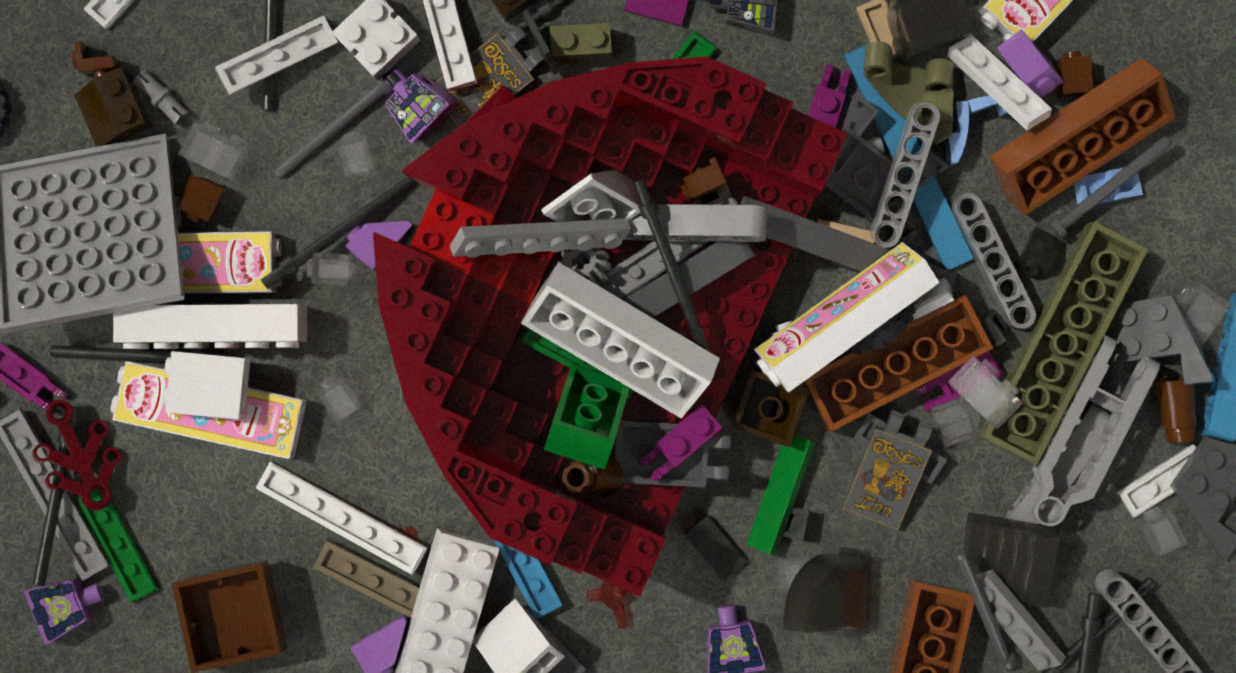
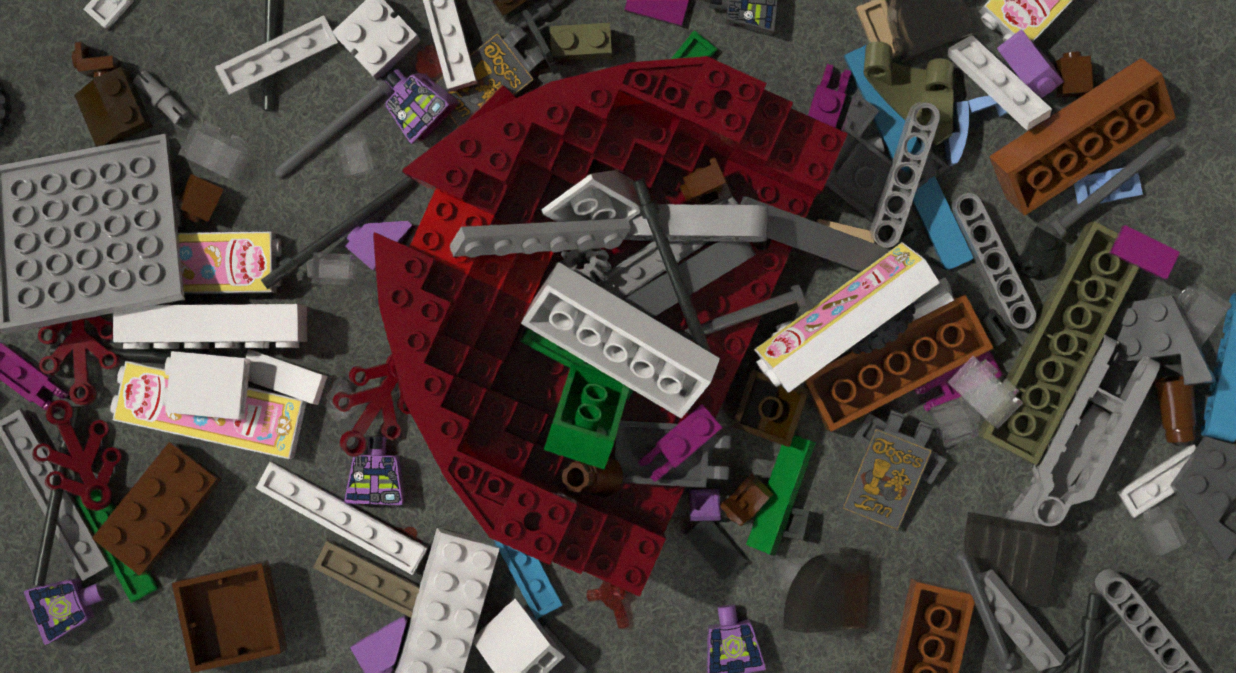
none -> dark red plant [38,316,120,406]
none -> reddish brown brick [92,442,222,576]
none -> white tile [246,349,327,405]
none -> dark red plant [333,354,411,457]
none -> torso [344,437,405,505]
none -> clear red plant [416,44,443,78]
none -> dark grey bar [677,284,806,340]
none -> medium lavender tile [689,489,721,521]
none -> reddish brown bracket [720,474,774,527]
none -> magenta tile [1109,225,1180,280]

